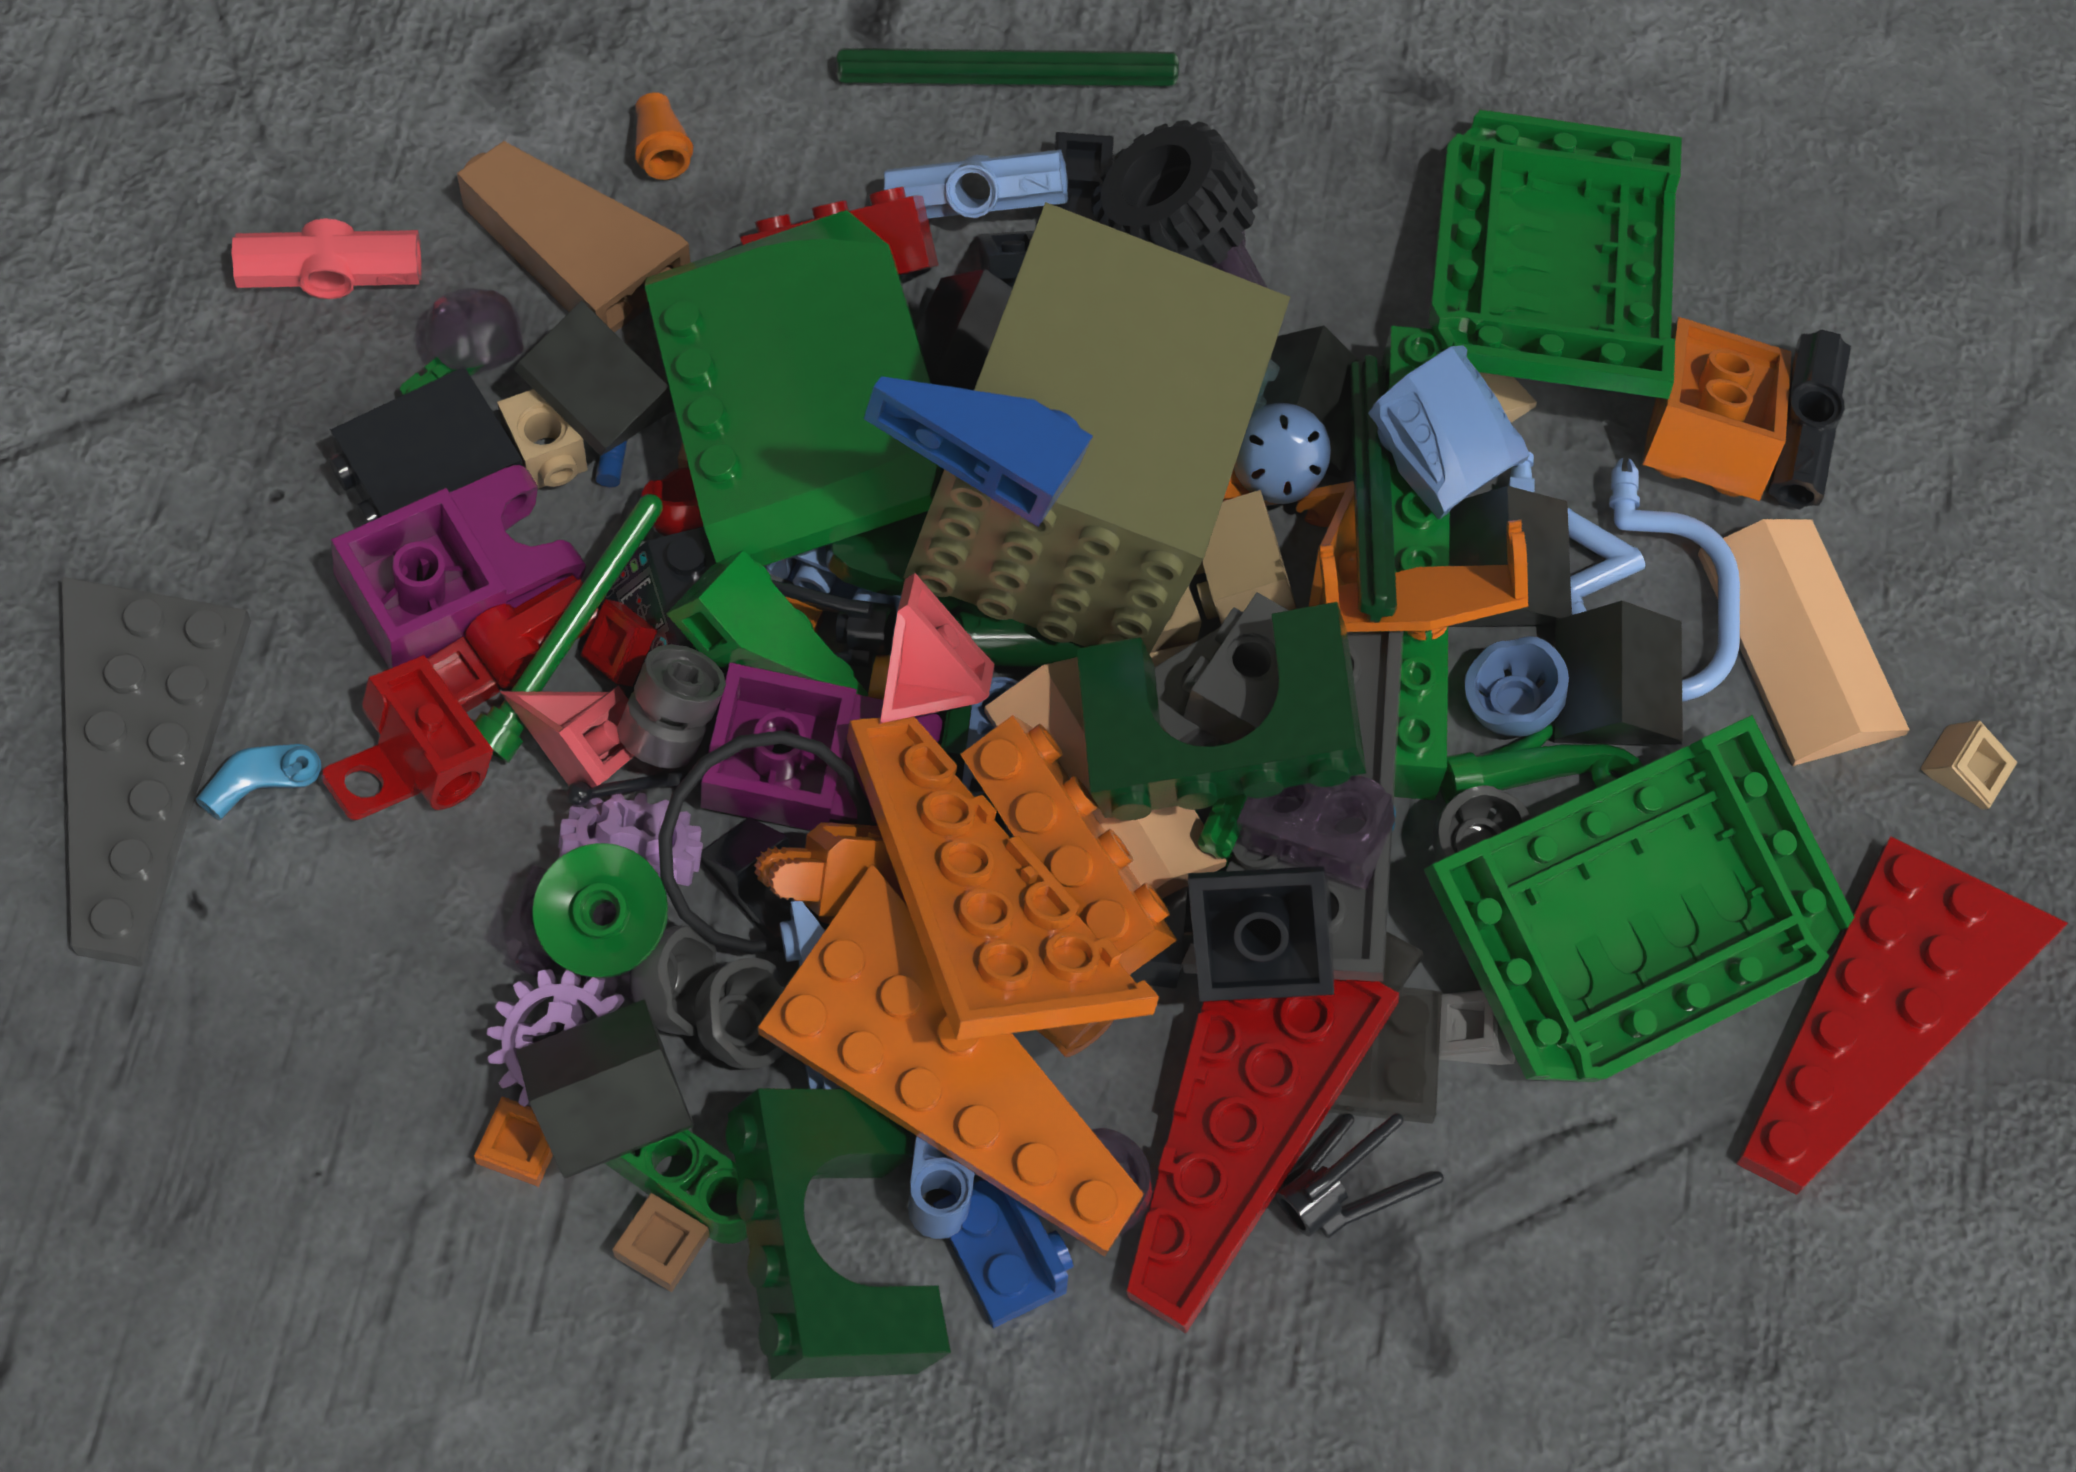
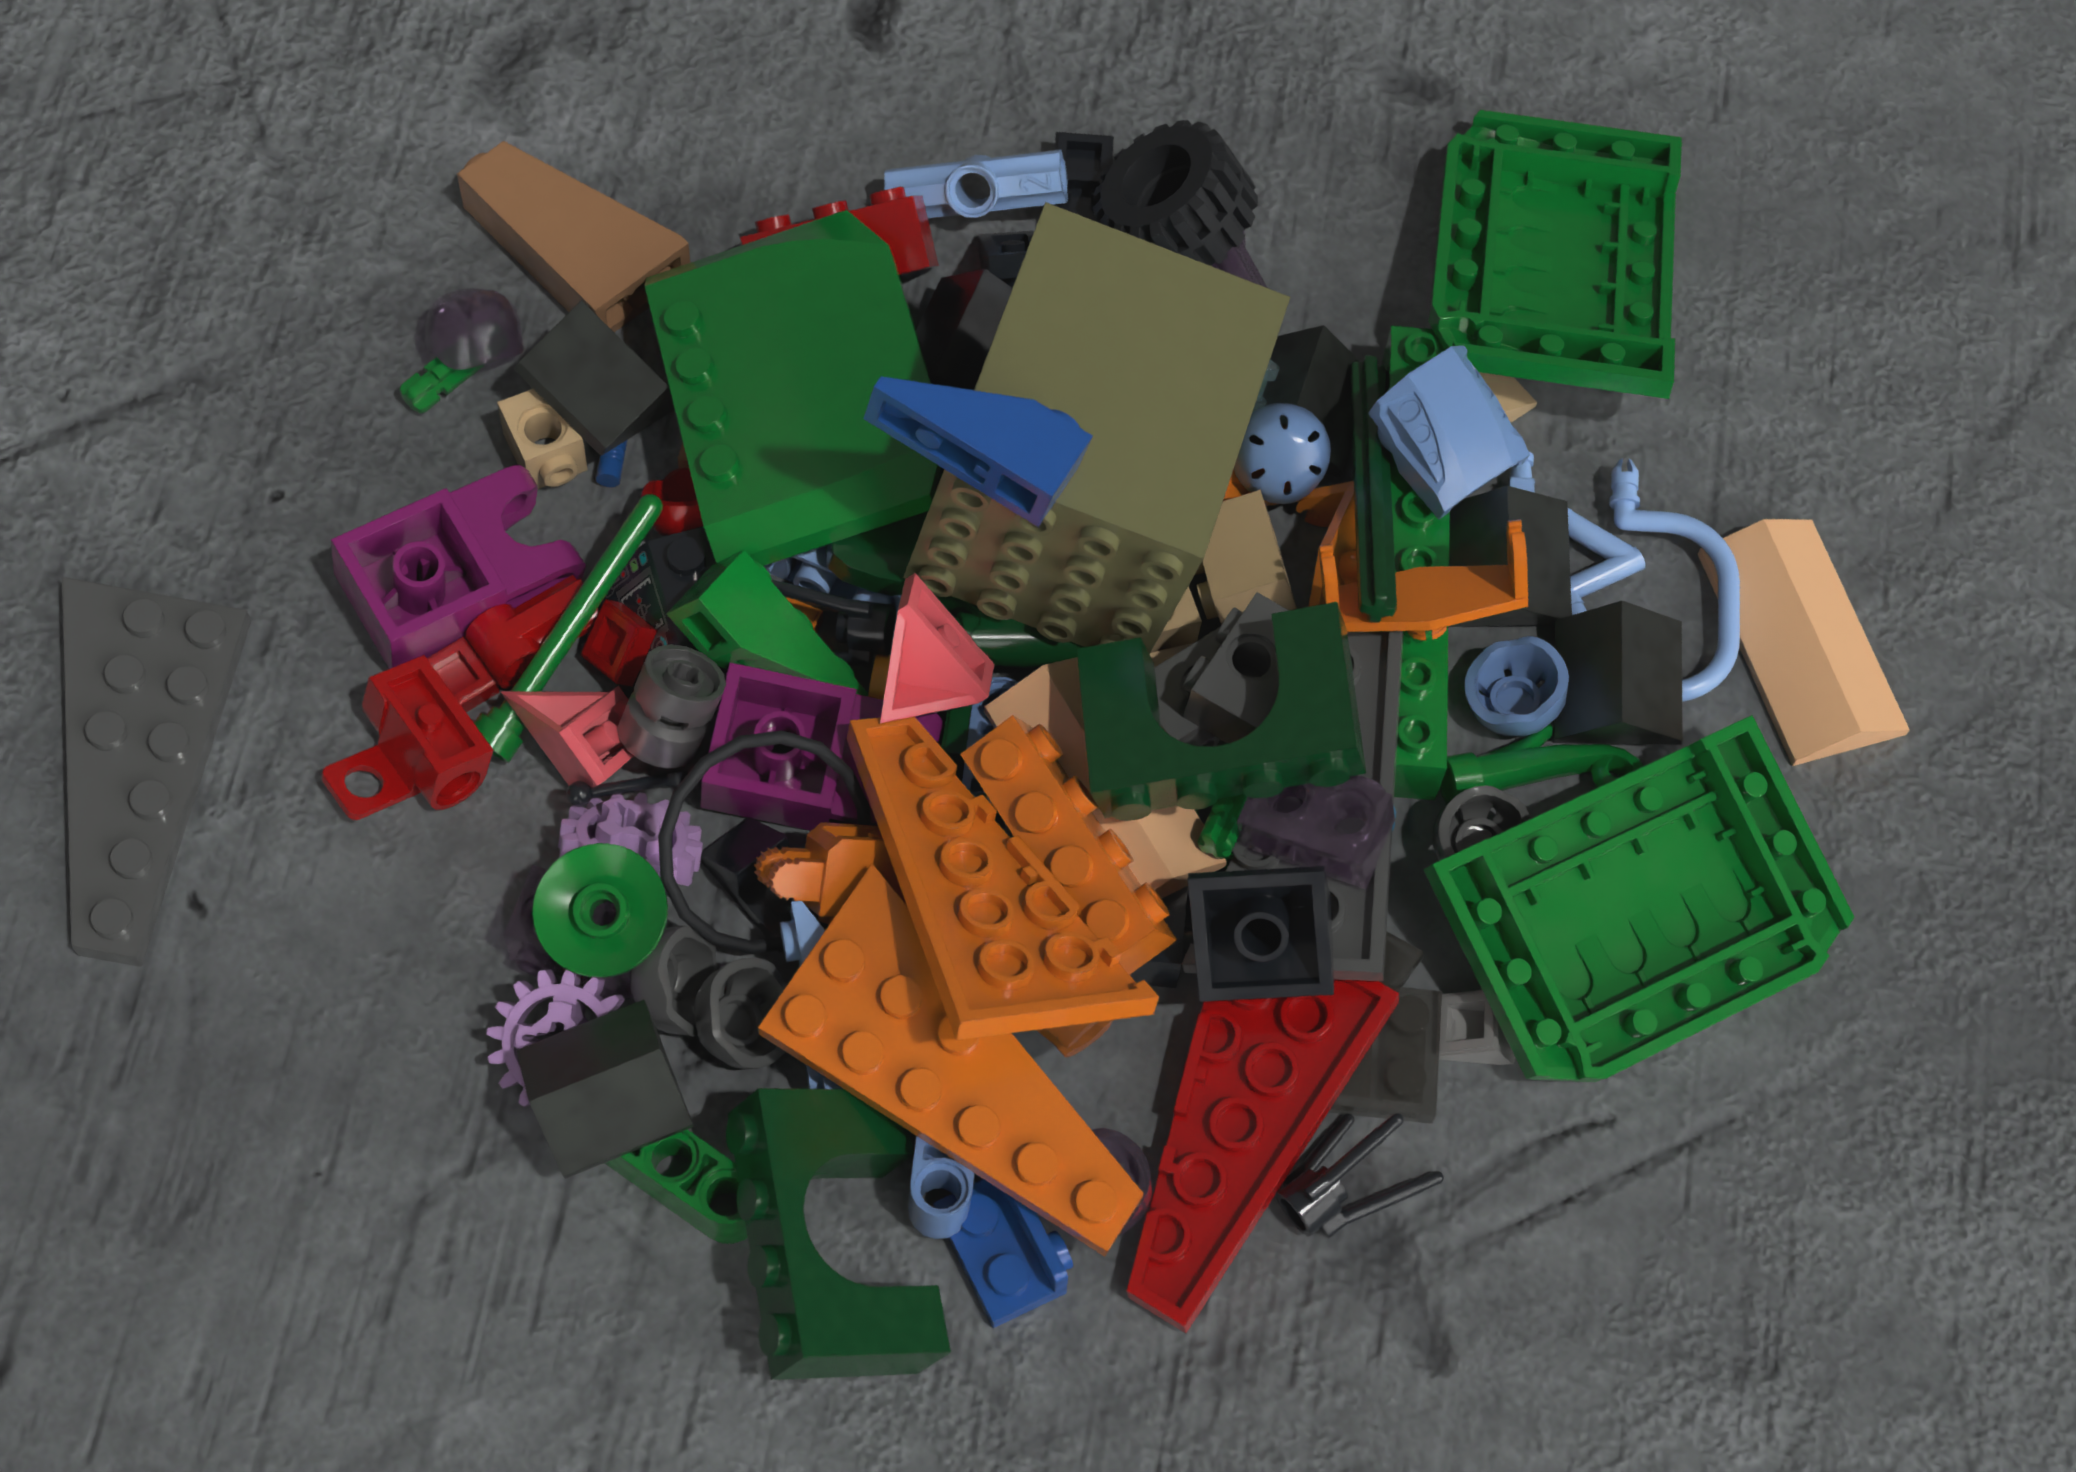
dark azure arm [196,744,321,820] -> none
coral piece [232,218,422,299] -> none
black brick [328,366,523,524] -> none
orange tile [474,1096,553,1187] -> none
medium nougat plate [612,1193,710,1292] -> none
orange cone [635,92,693,180] -> none
dark green axle [837,48,1179,86] -> none
orange slope [1643,316,1792,501] -> none
red wing [1736,836,2068,1195] -> none
black piece [1768,329,1851,510] -> none
tan slope [1921,720,2017,810] -> none

